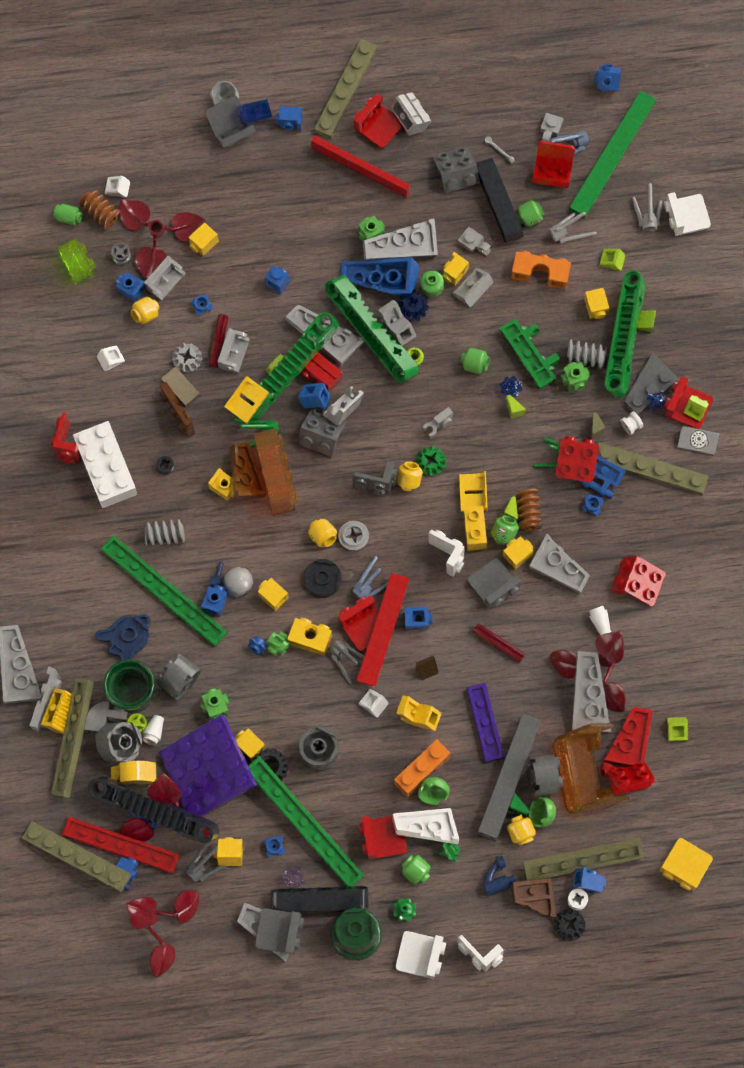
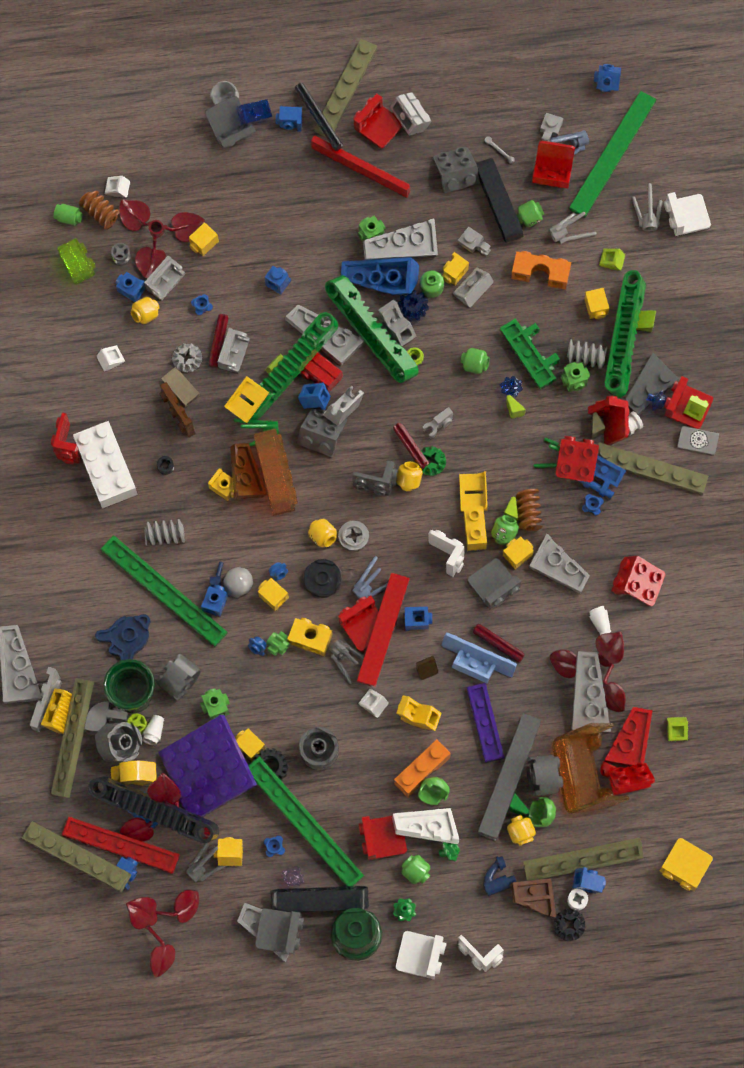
none -> blue plate [269,562,288,581]
none -> black axle [295,83,343,151]
none -> dark red axle [393,423,429,469]
none -> medium blue bracket [441,633,517,683]
none -> red bracket [588,396,630,445]

